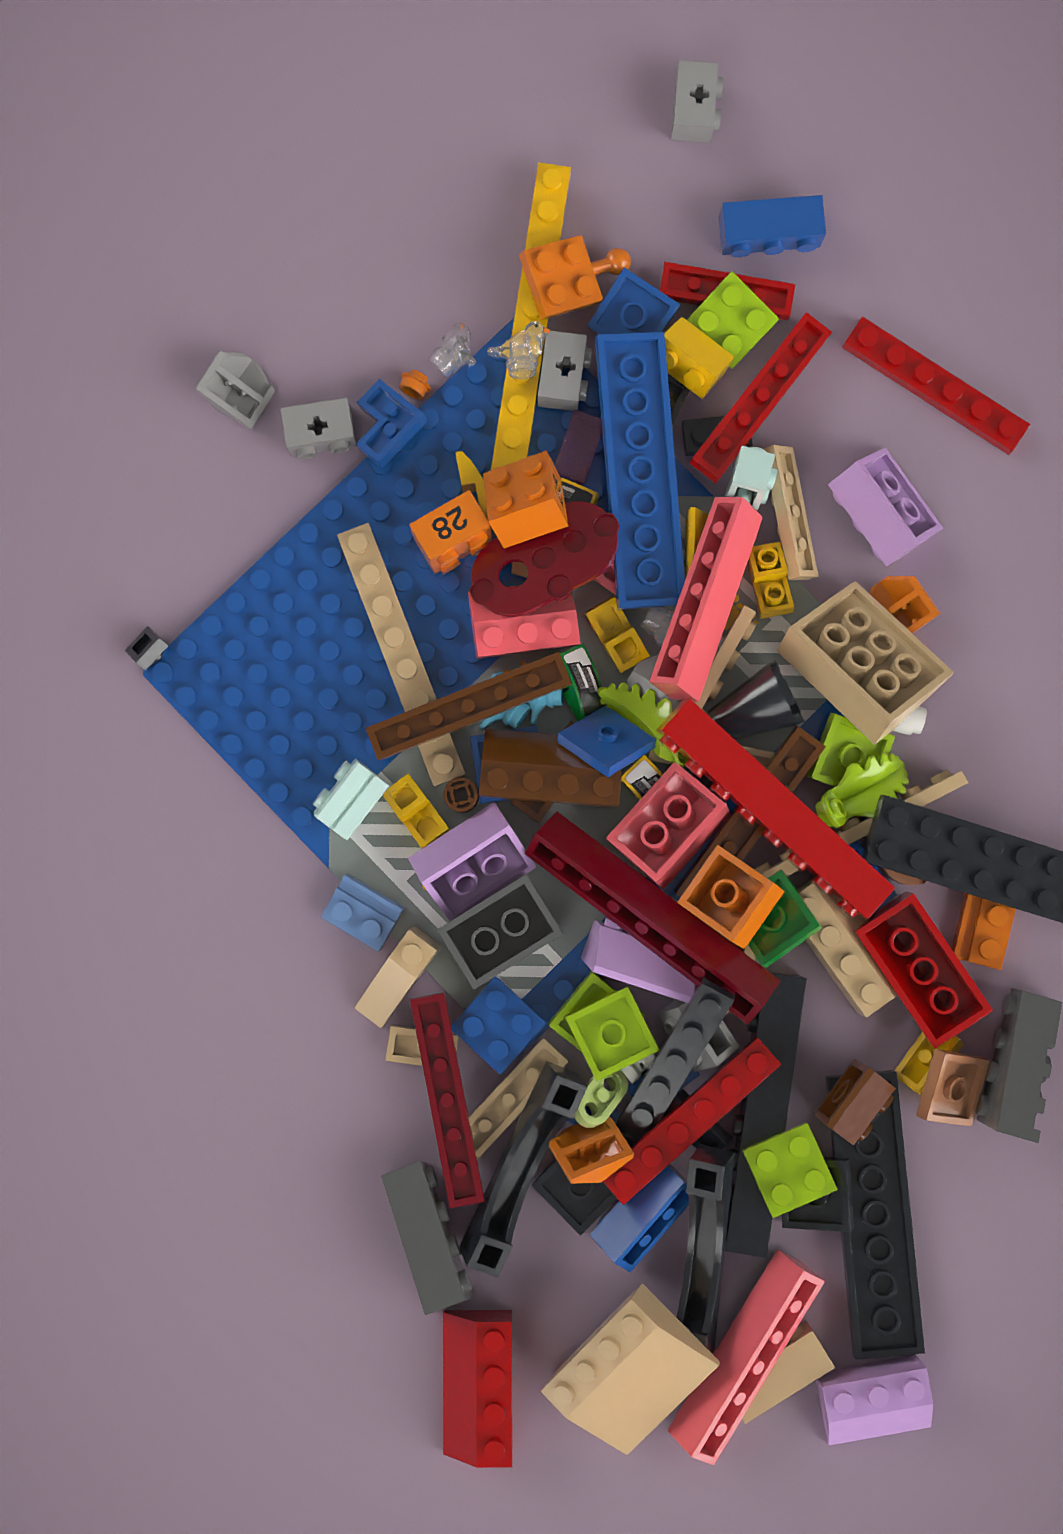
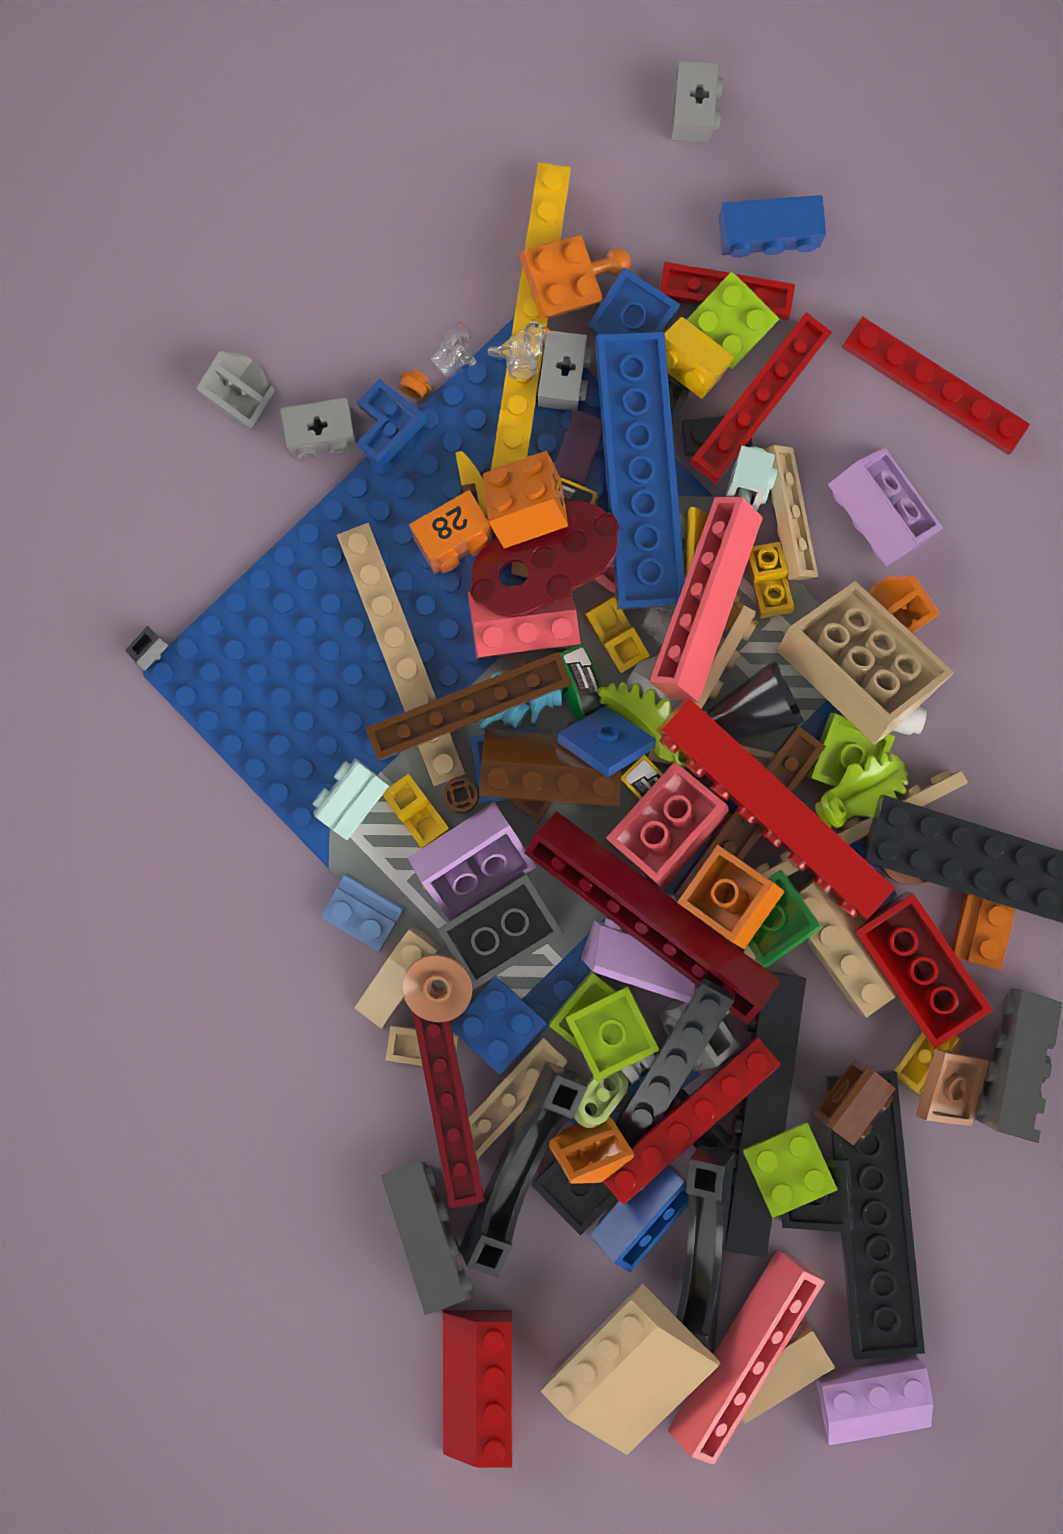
none -> nougat dish [402,955,472,1022]

